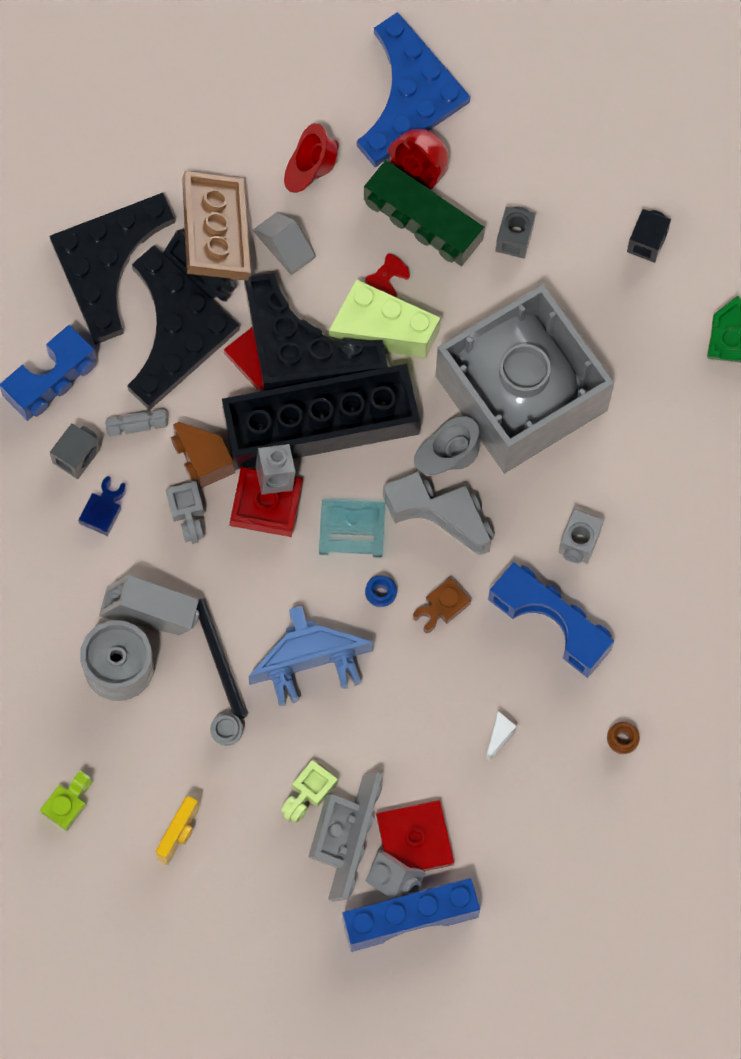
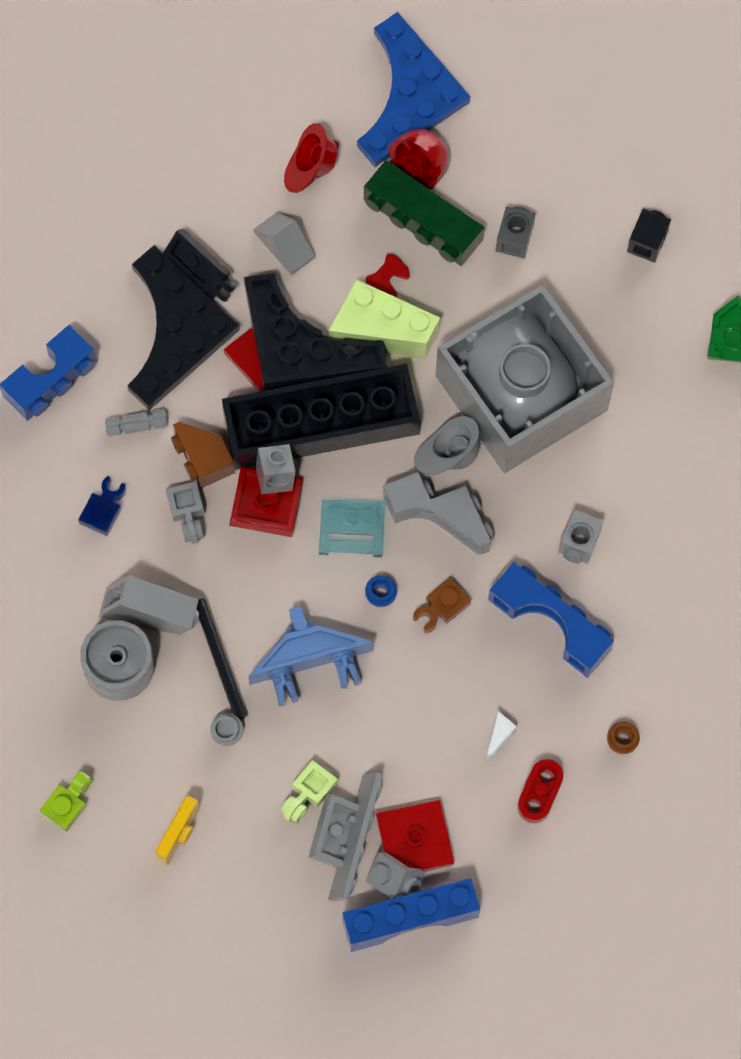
black plate [49,193,175,345] -> none
dark grey brick [50,423,100,479] -> none
medium nougat plate [182,171,251,281] -> none
none -> red plate [517,759,564,823]

